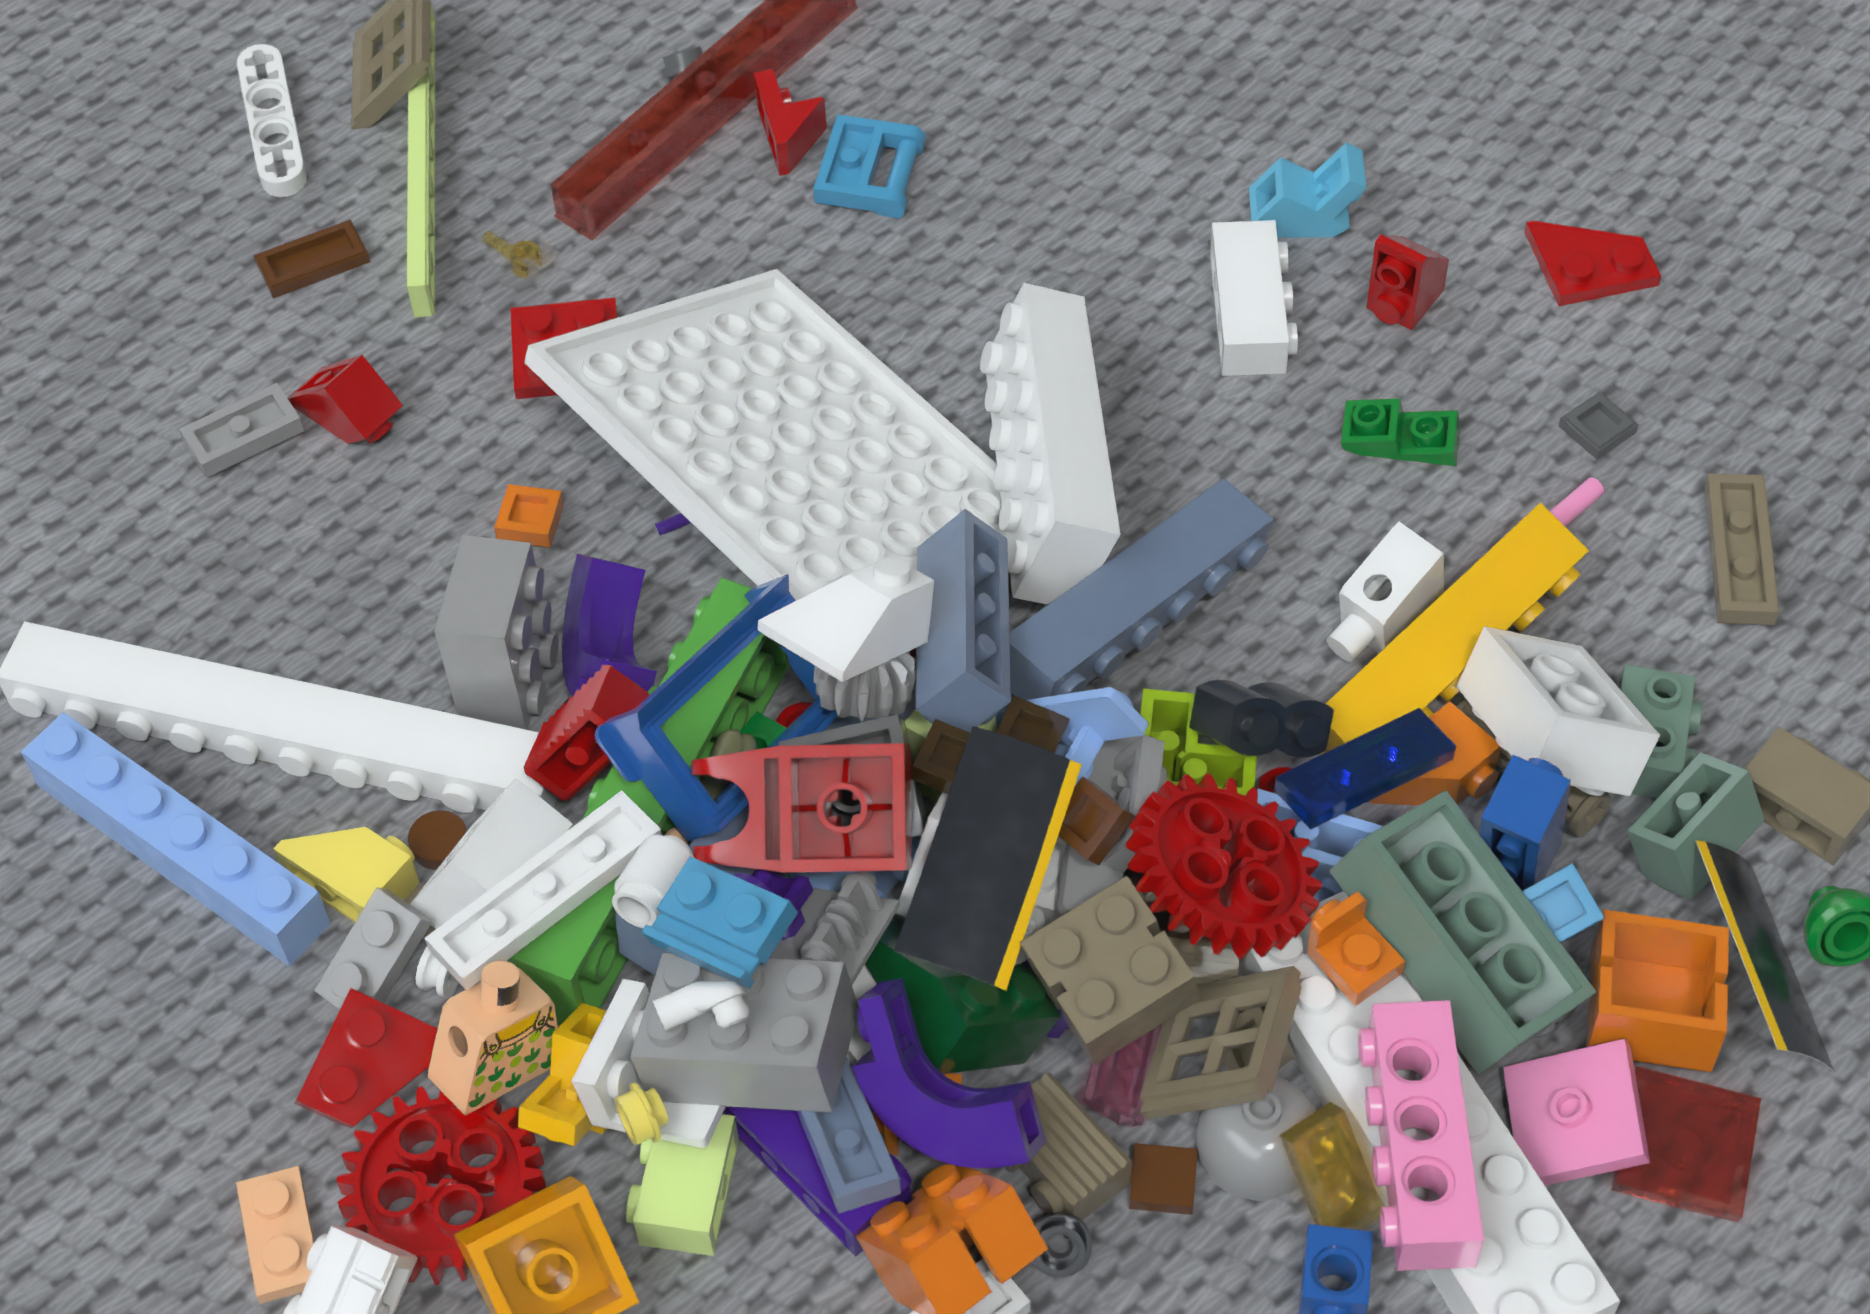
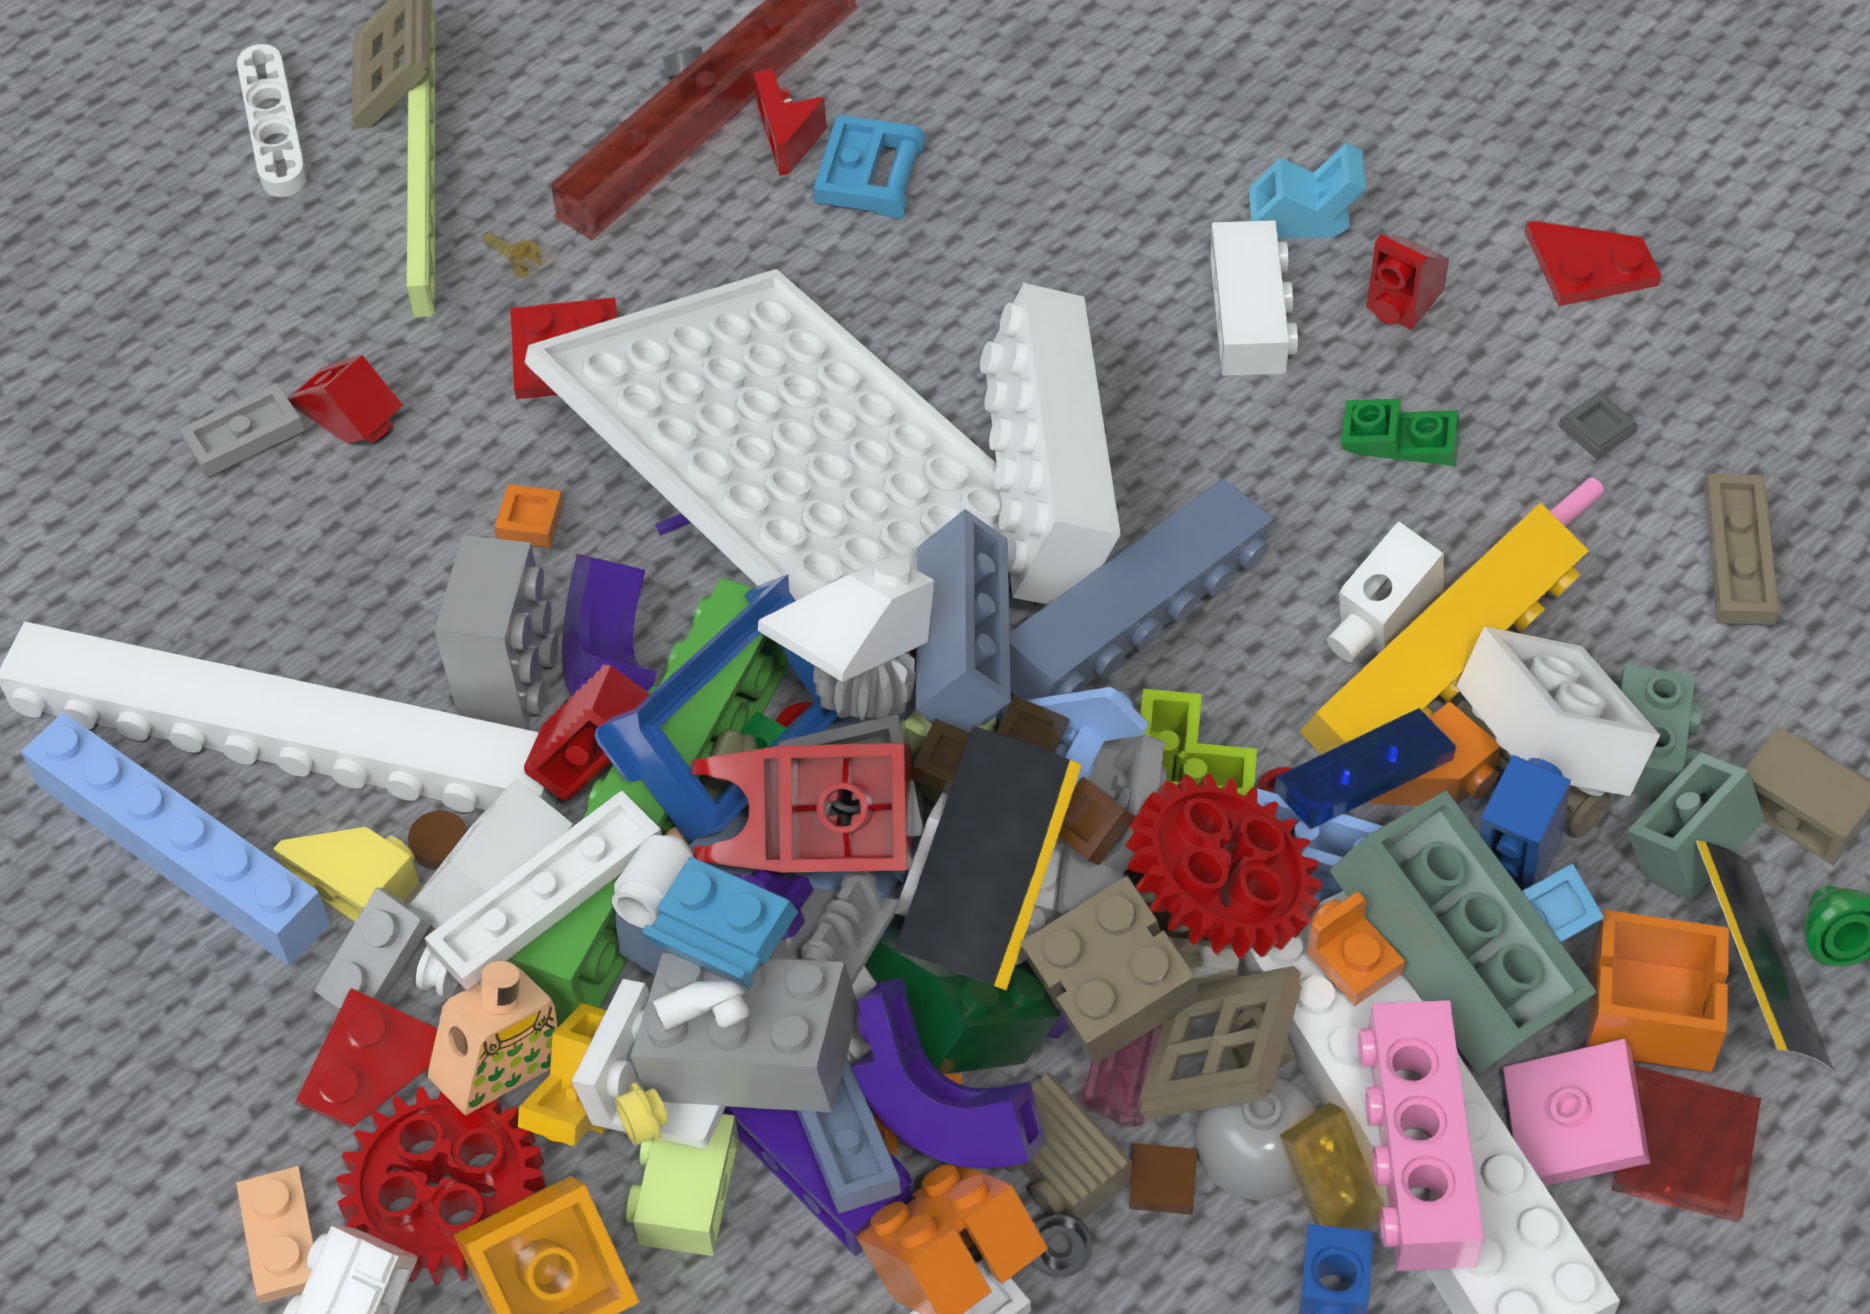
reddish brown tile [253,219,371,299] -> none
black brick [1189,680,1334,758] -> none

